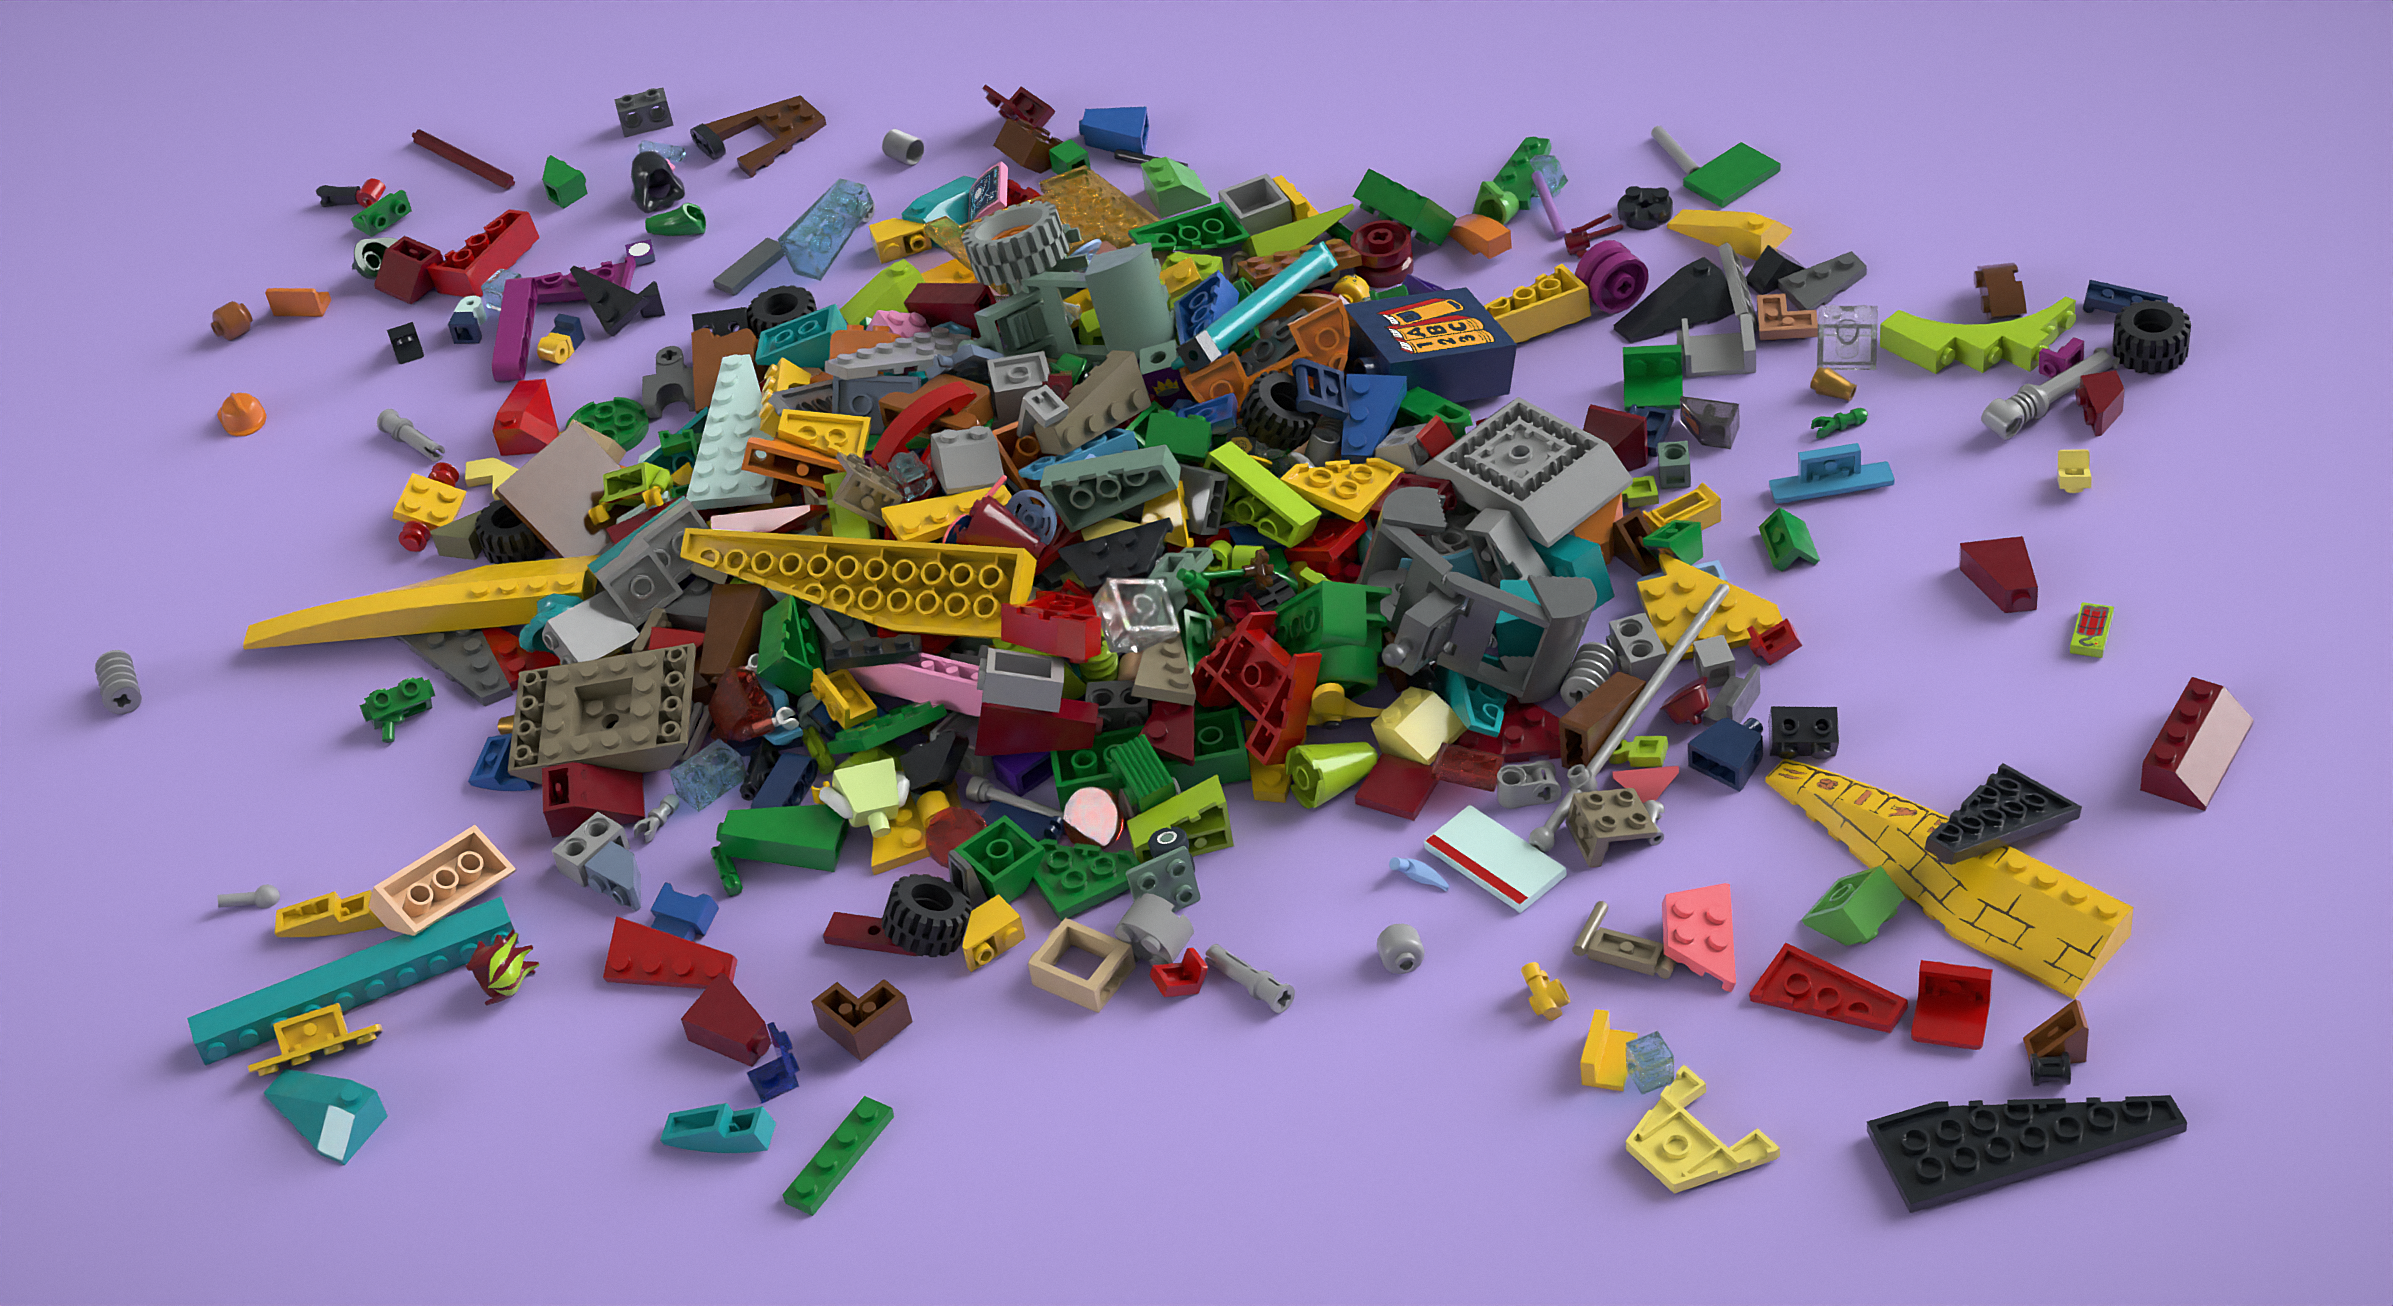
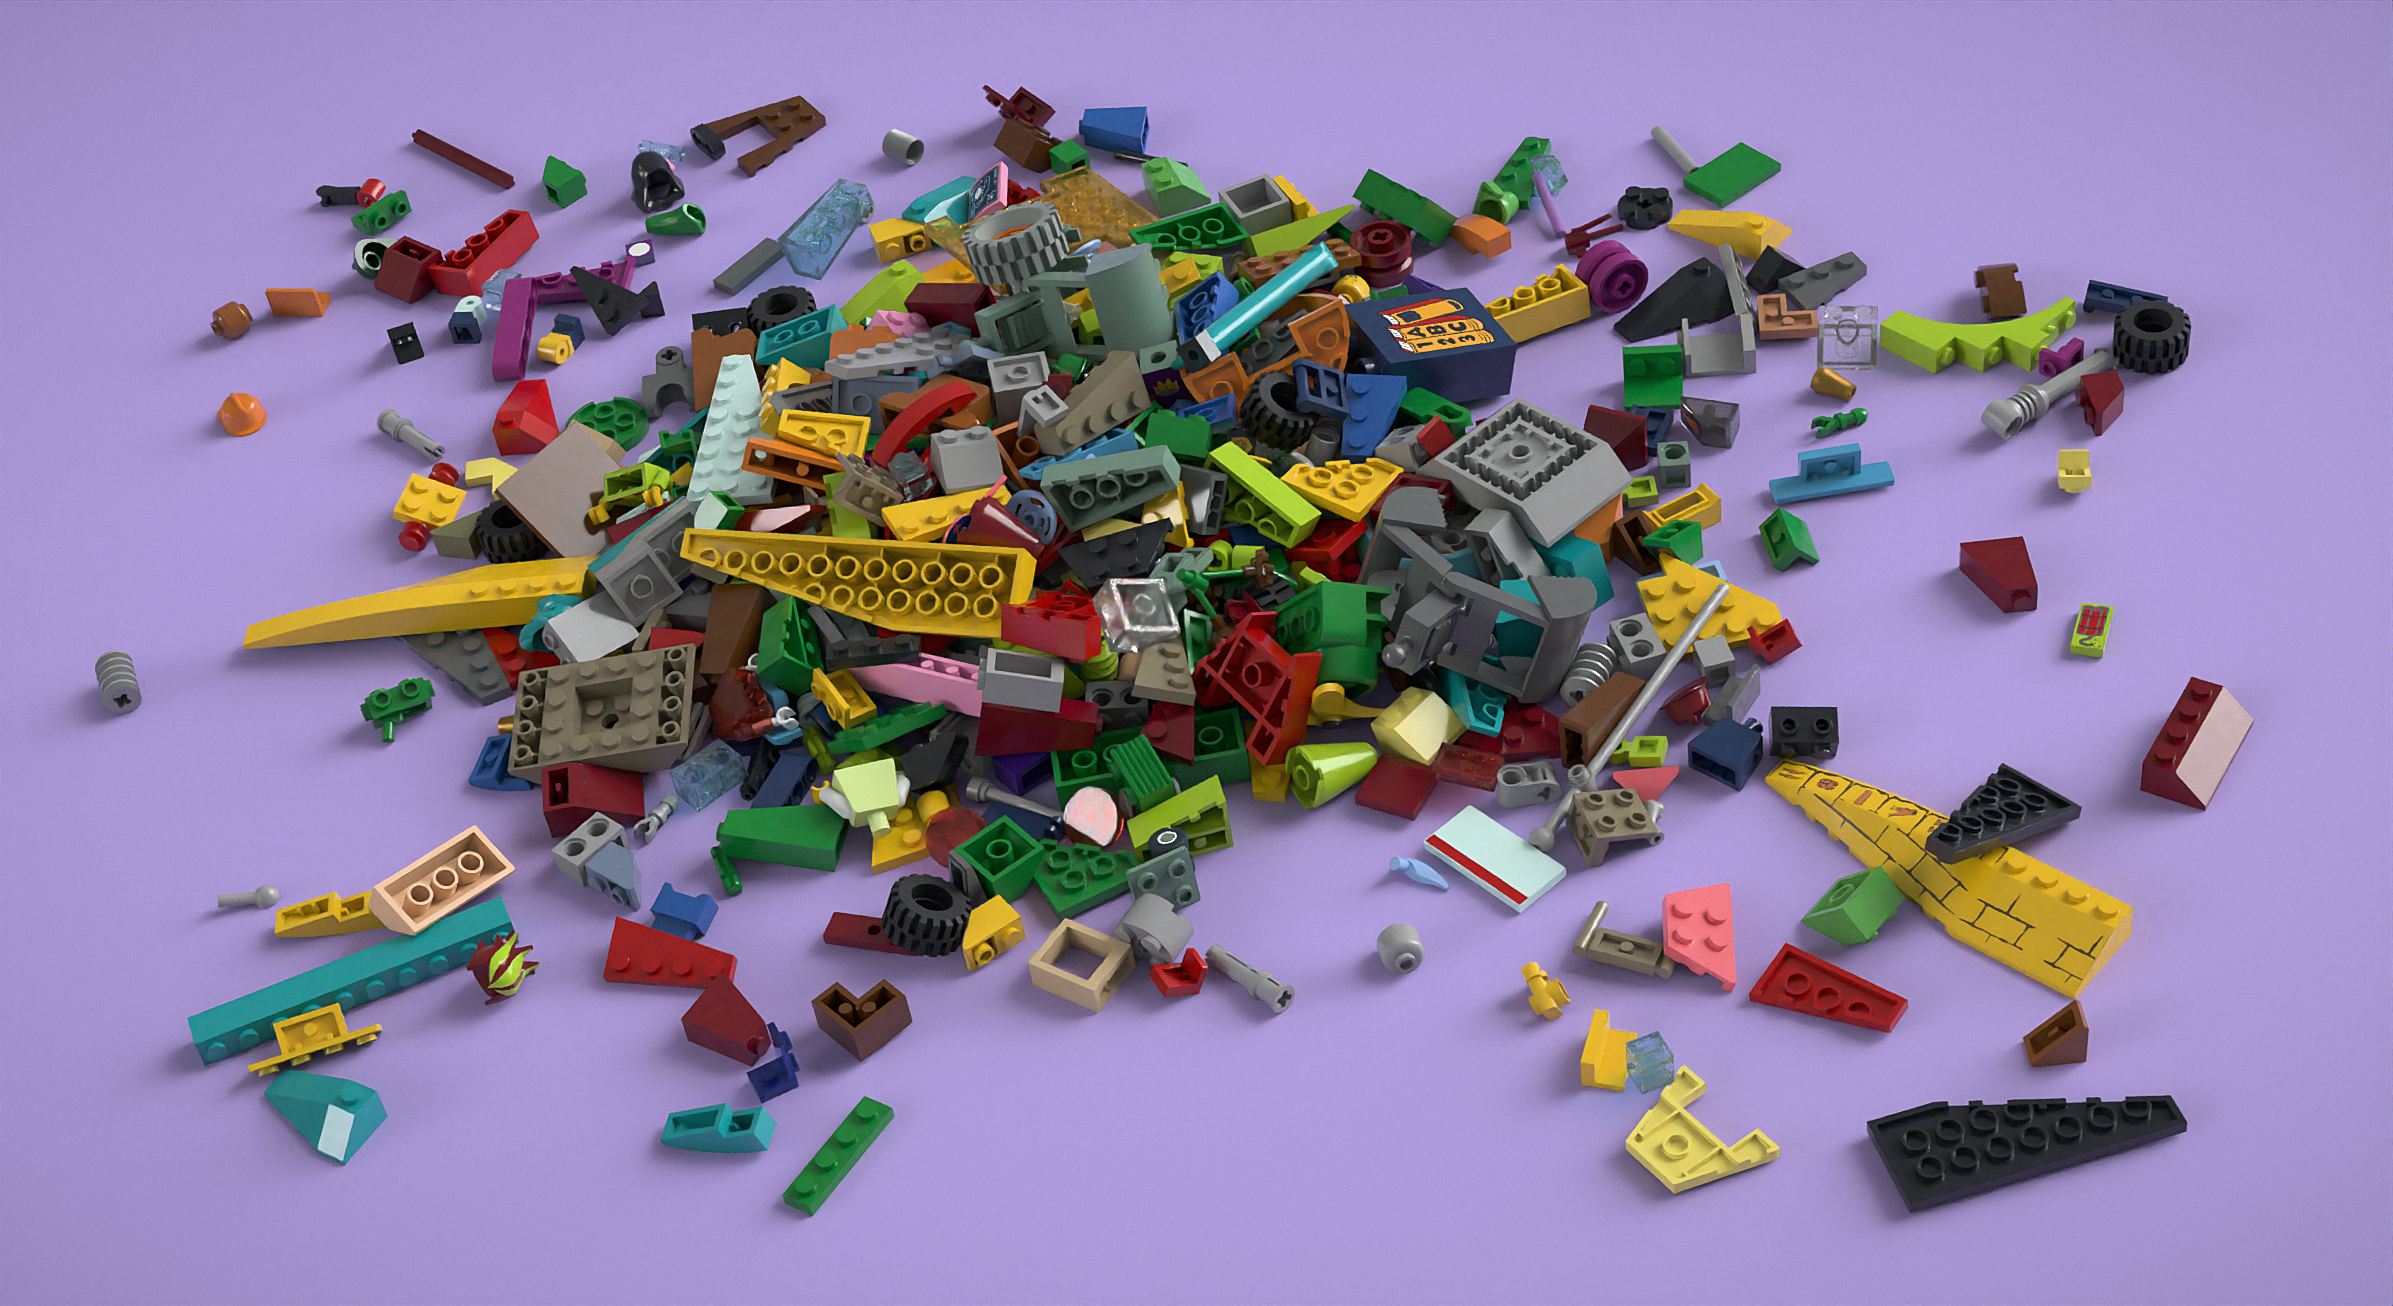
dark grey brick [614,87,674,138] -> none
red bracket [1911,960,1993,1050] -> none
black bush [2030,1052,2071,1086] -> none
none -> brick [694,491,746,531]

